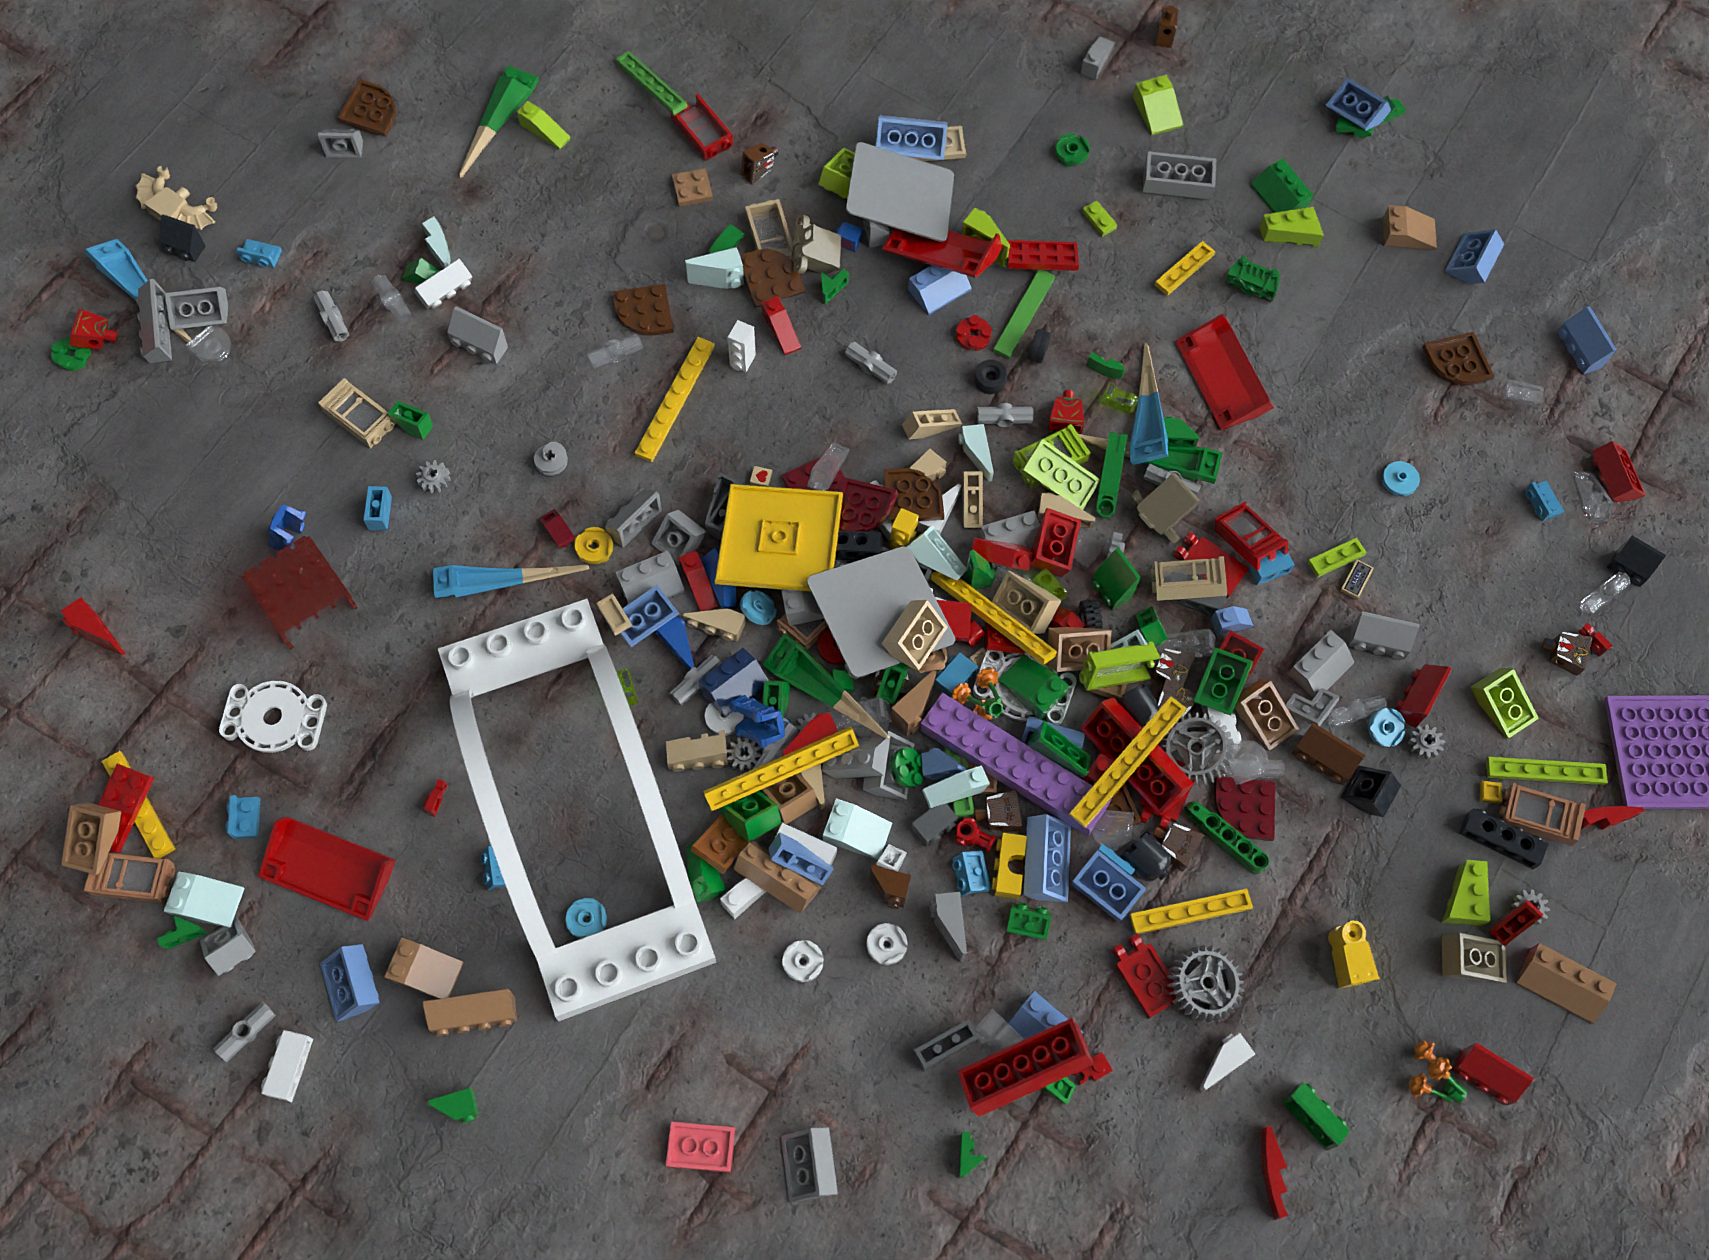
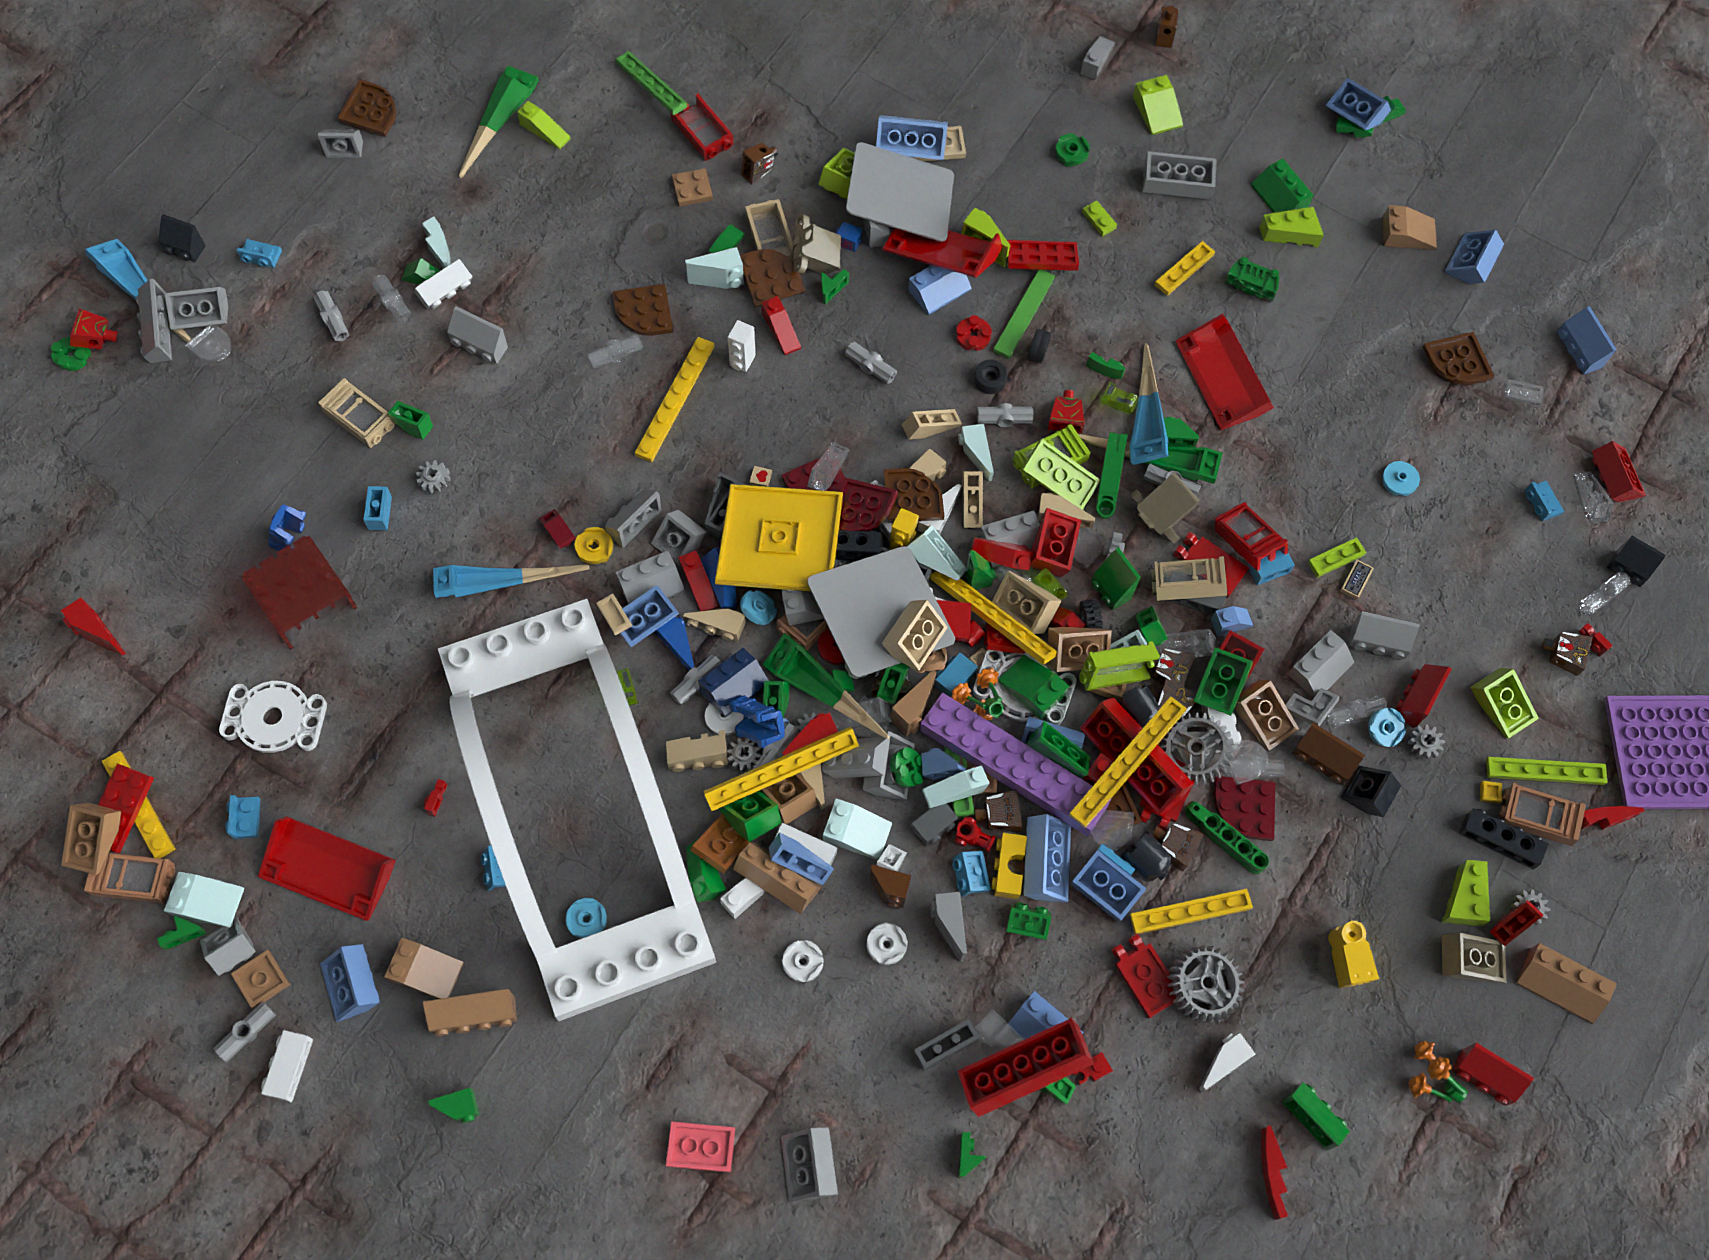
tan torso [136,166,217,230] -> none
light grey piece [534,442,568,476] -> none
none -> medium nougat plate [231,950,291,1009]

